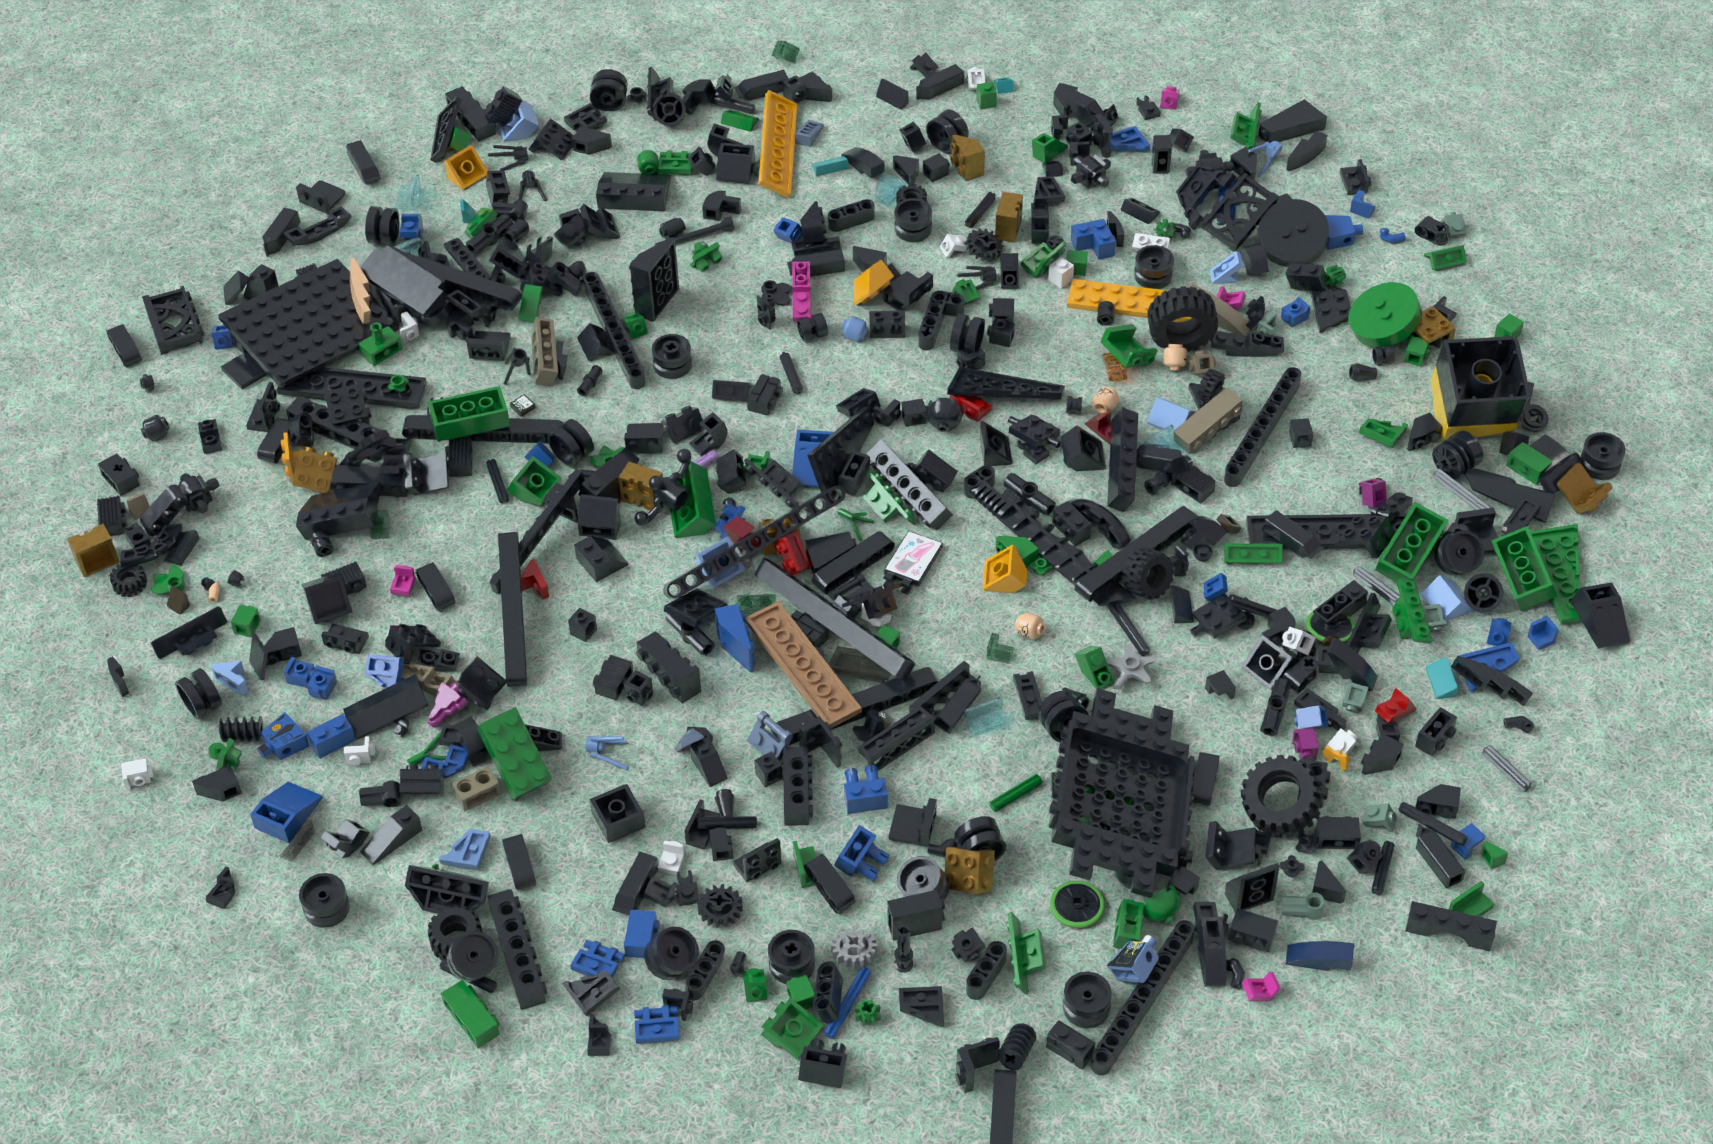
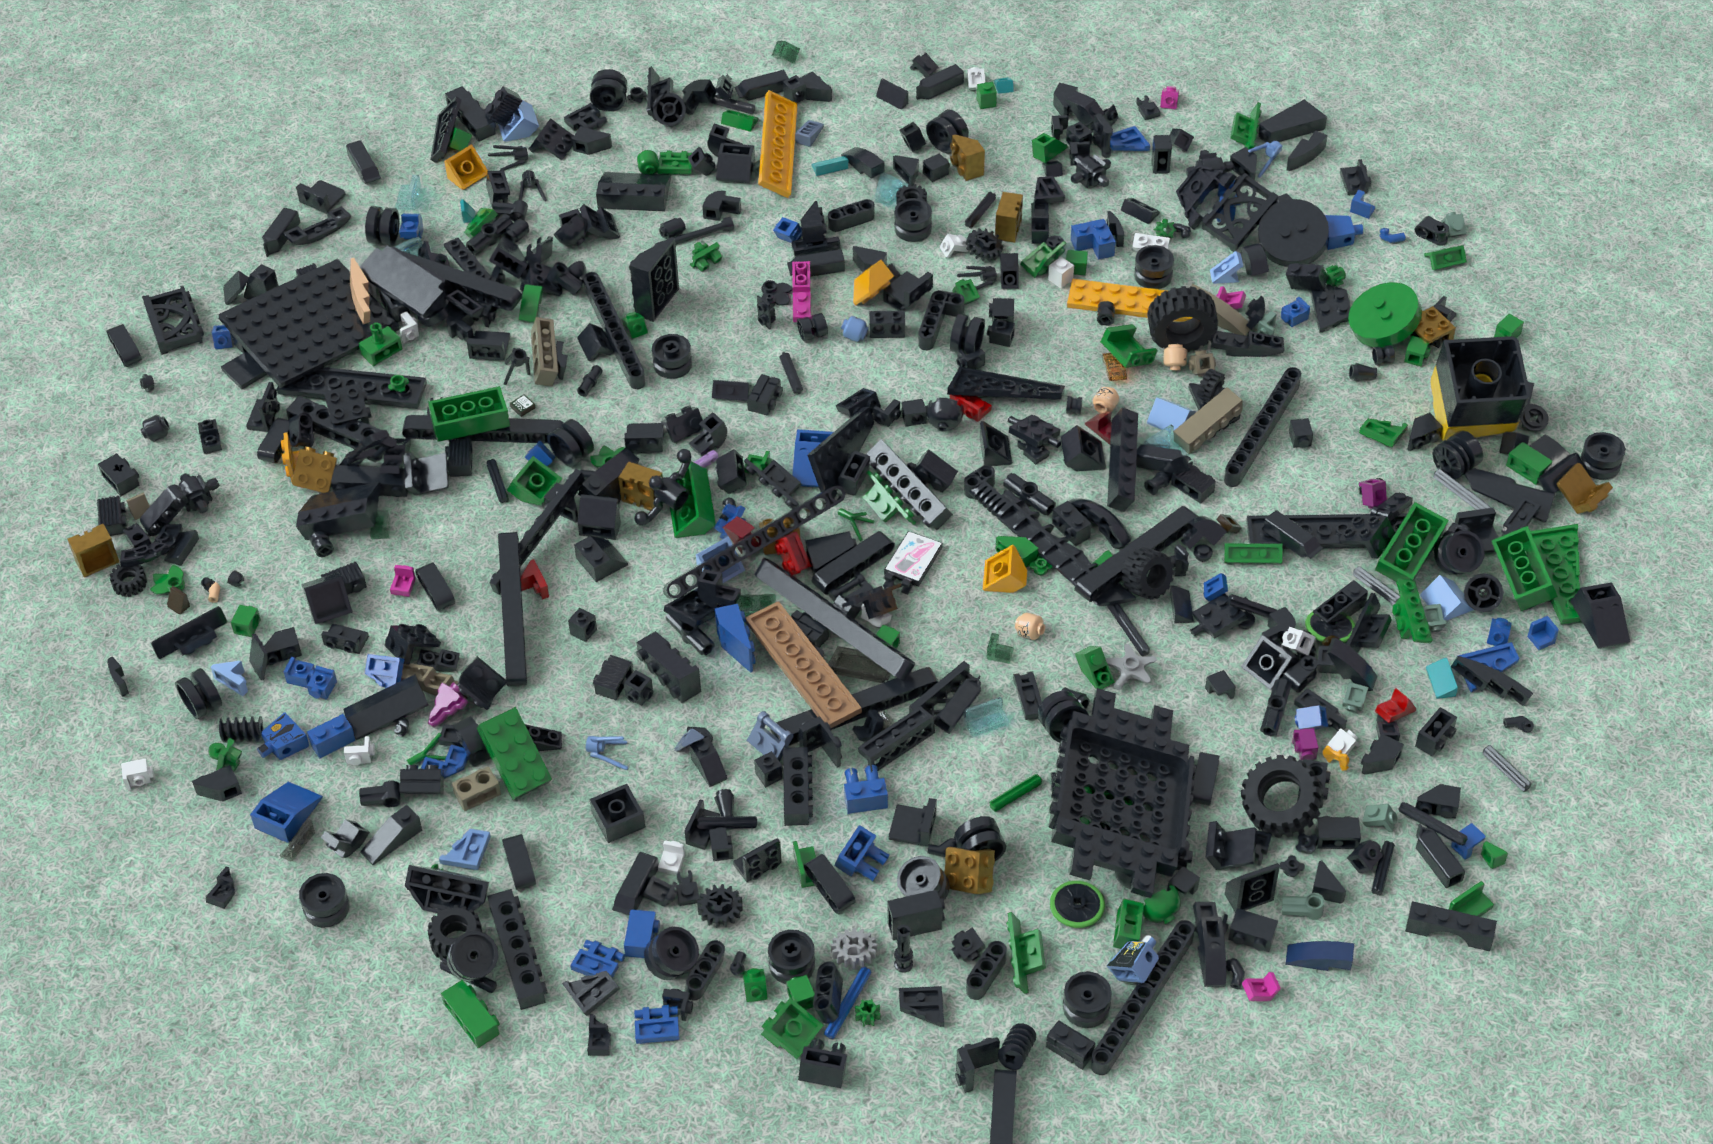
none -> black brick [697,569,741,608]

